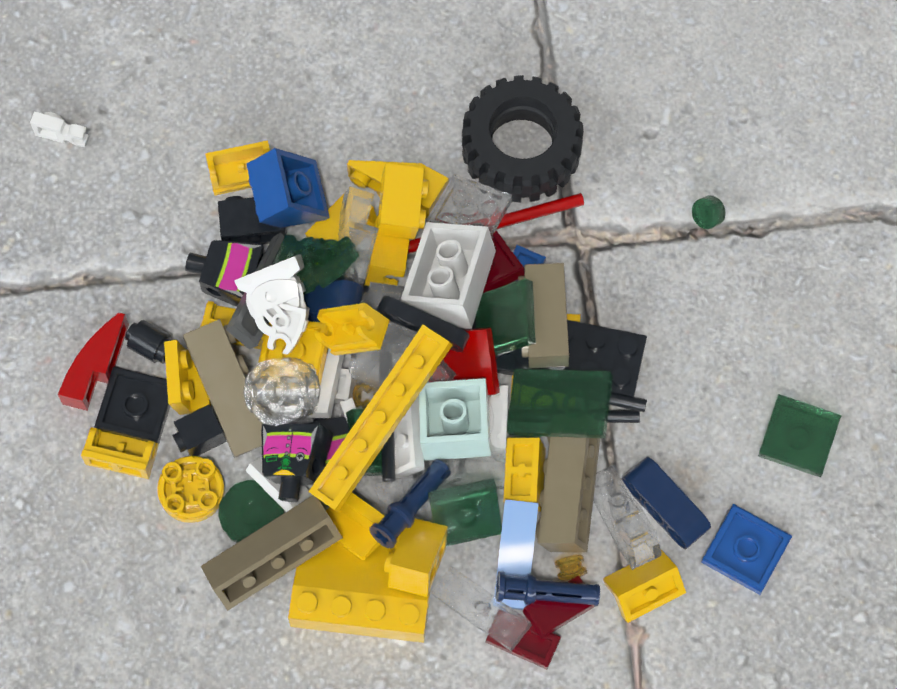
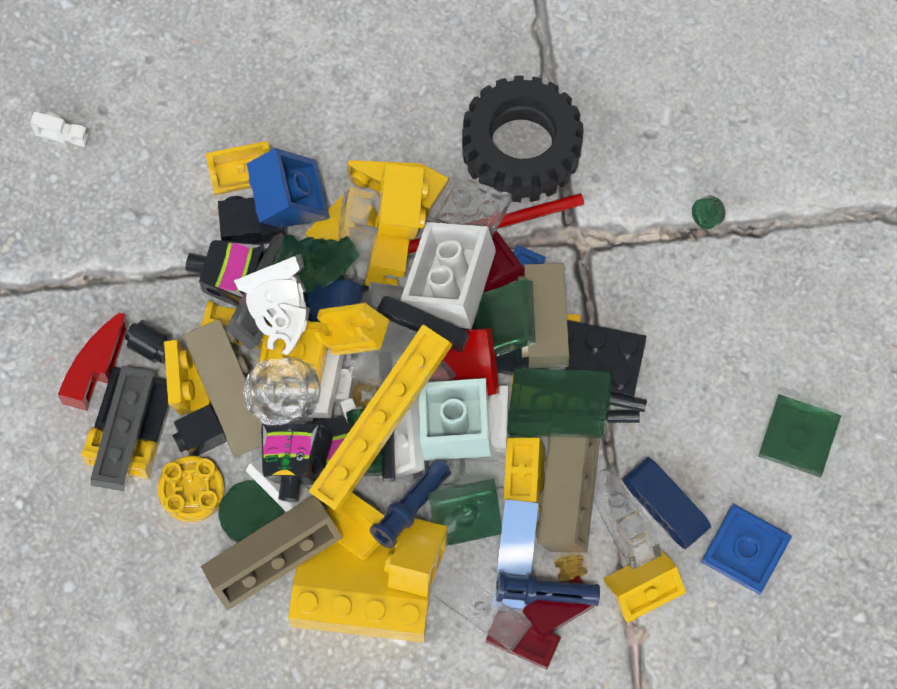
none -> dark grey plate [90,366,155,491]

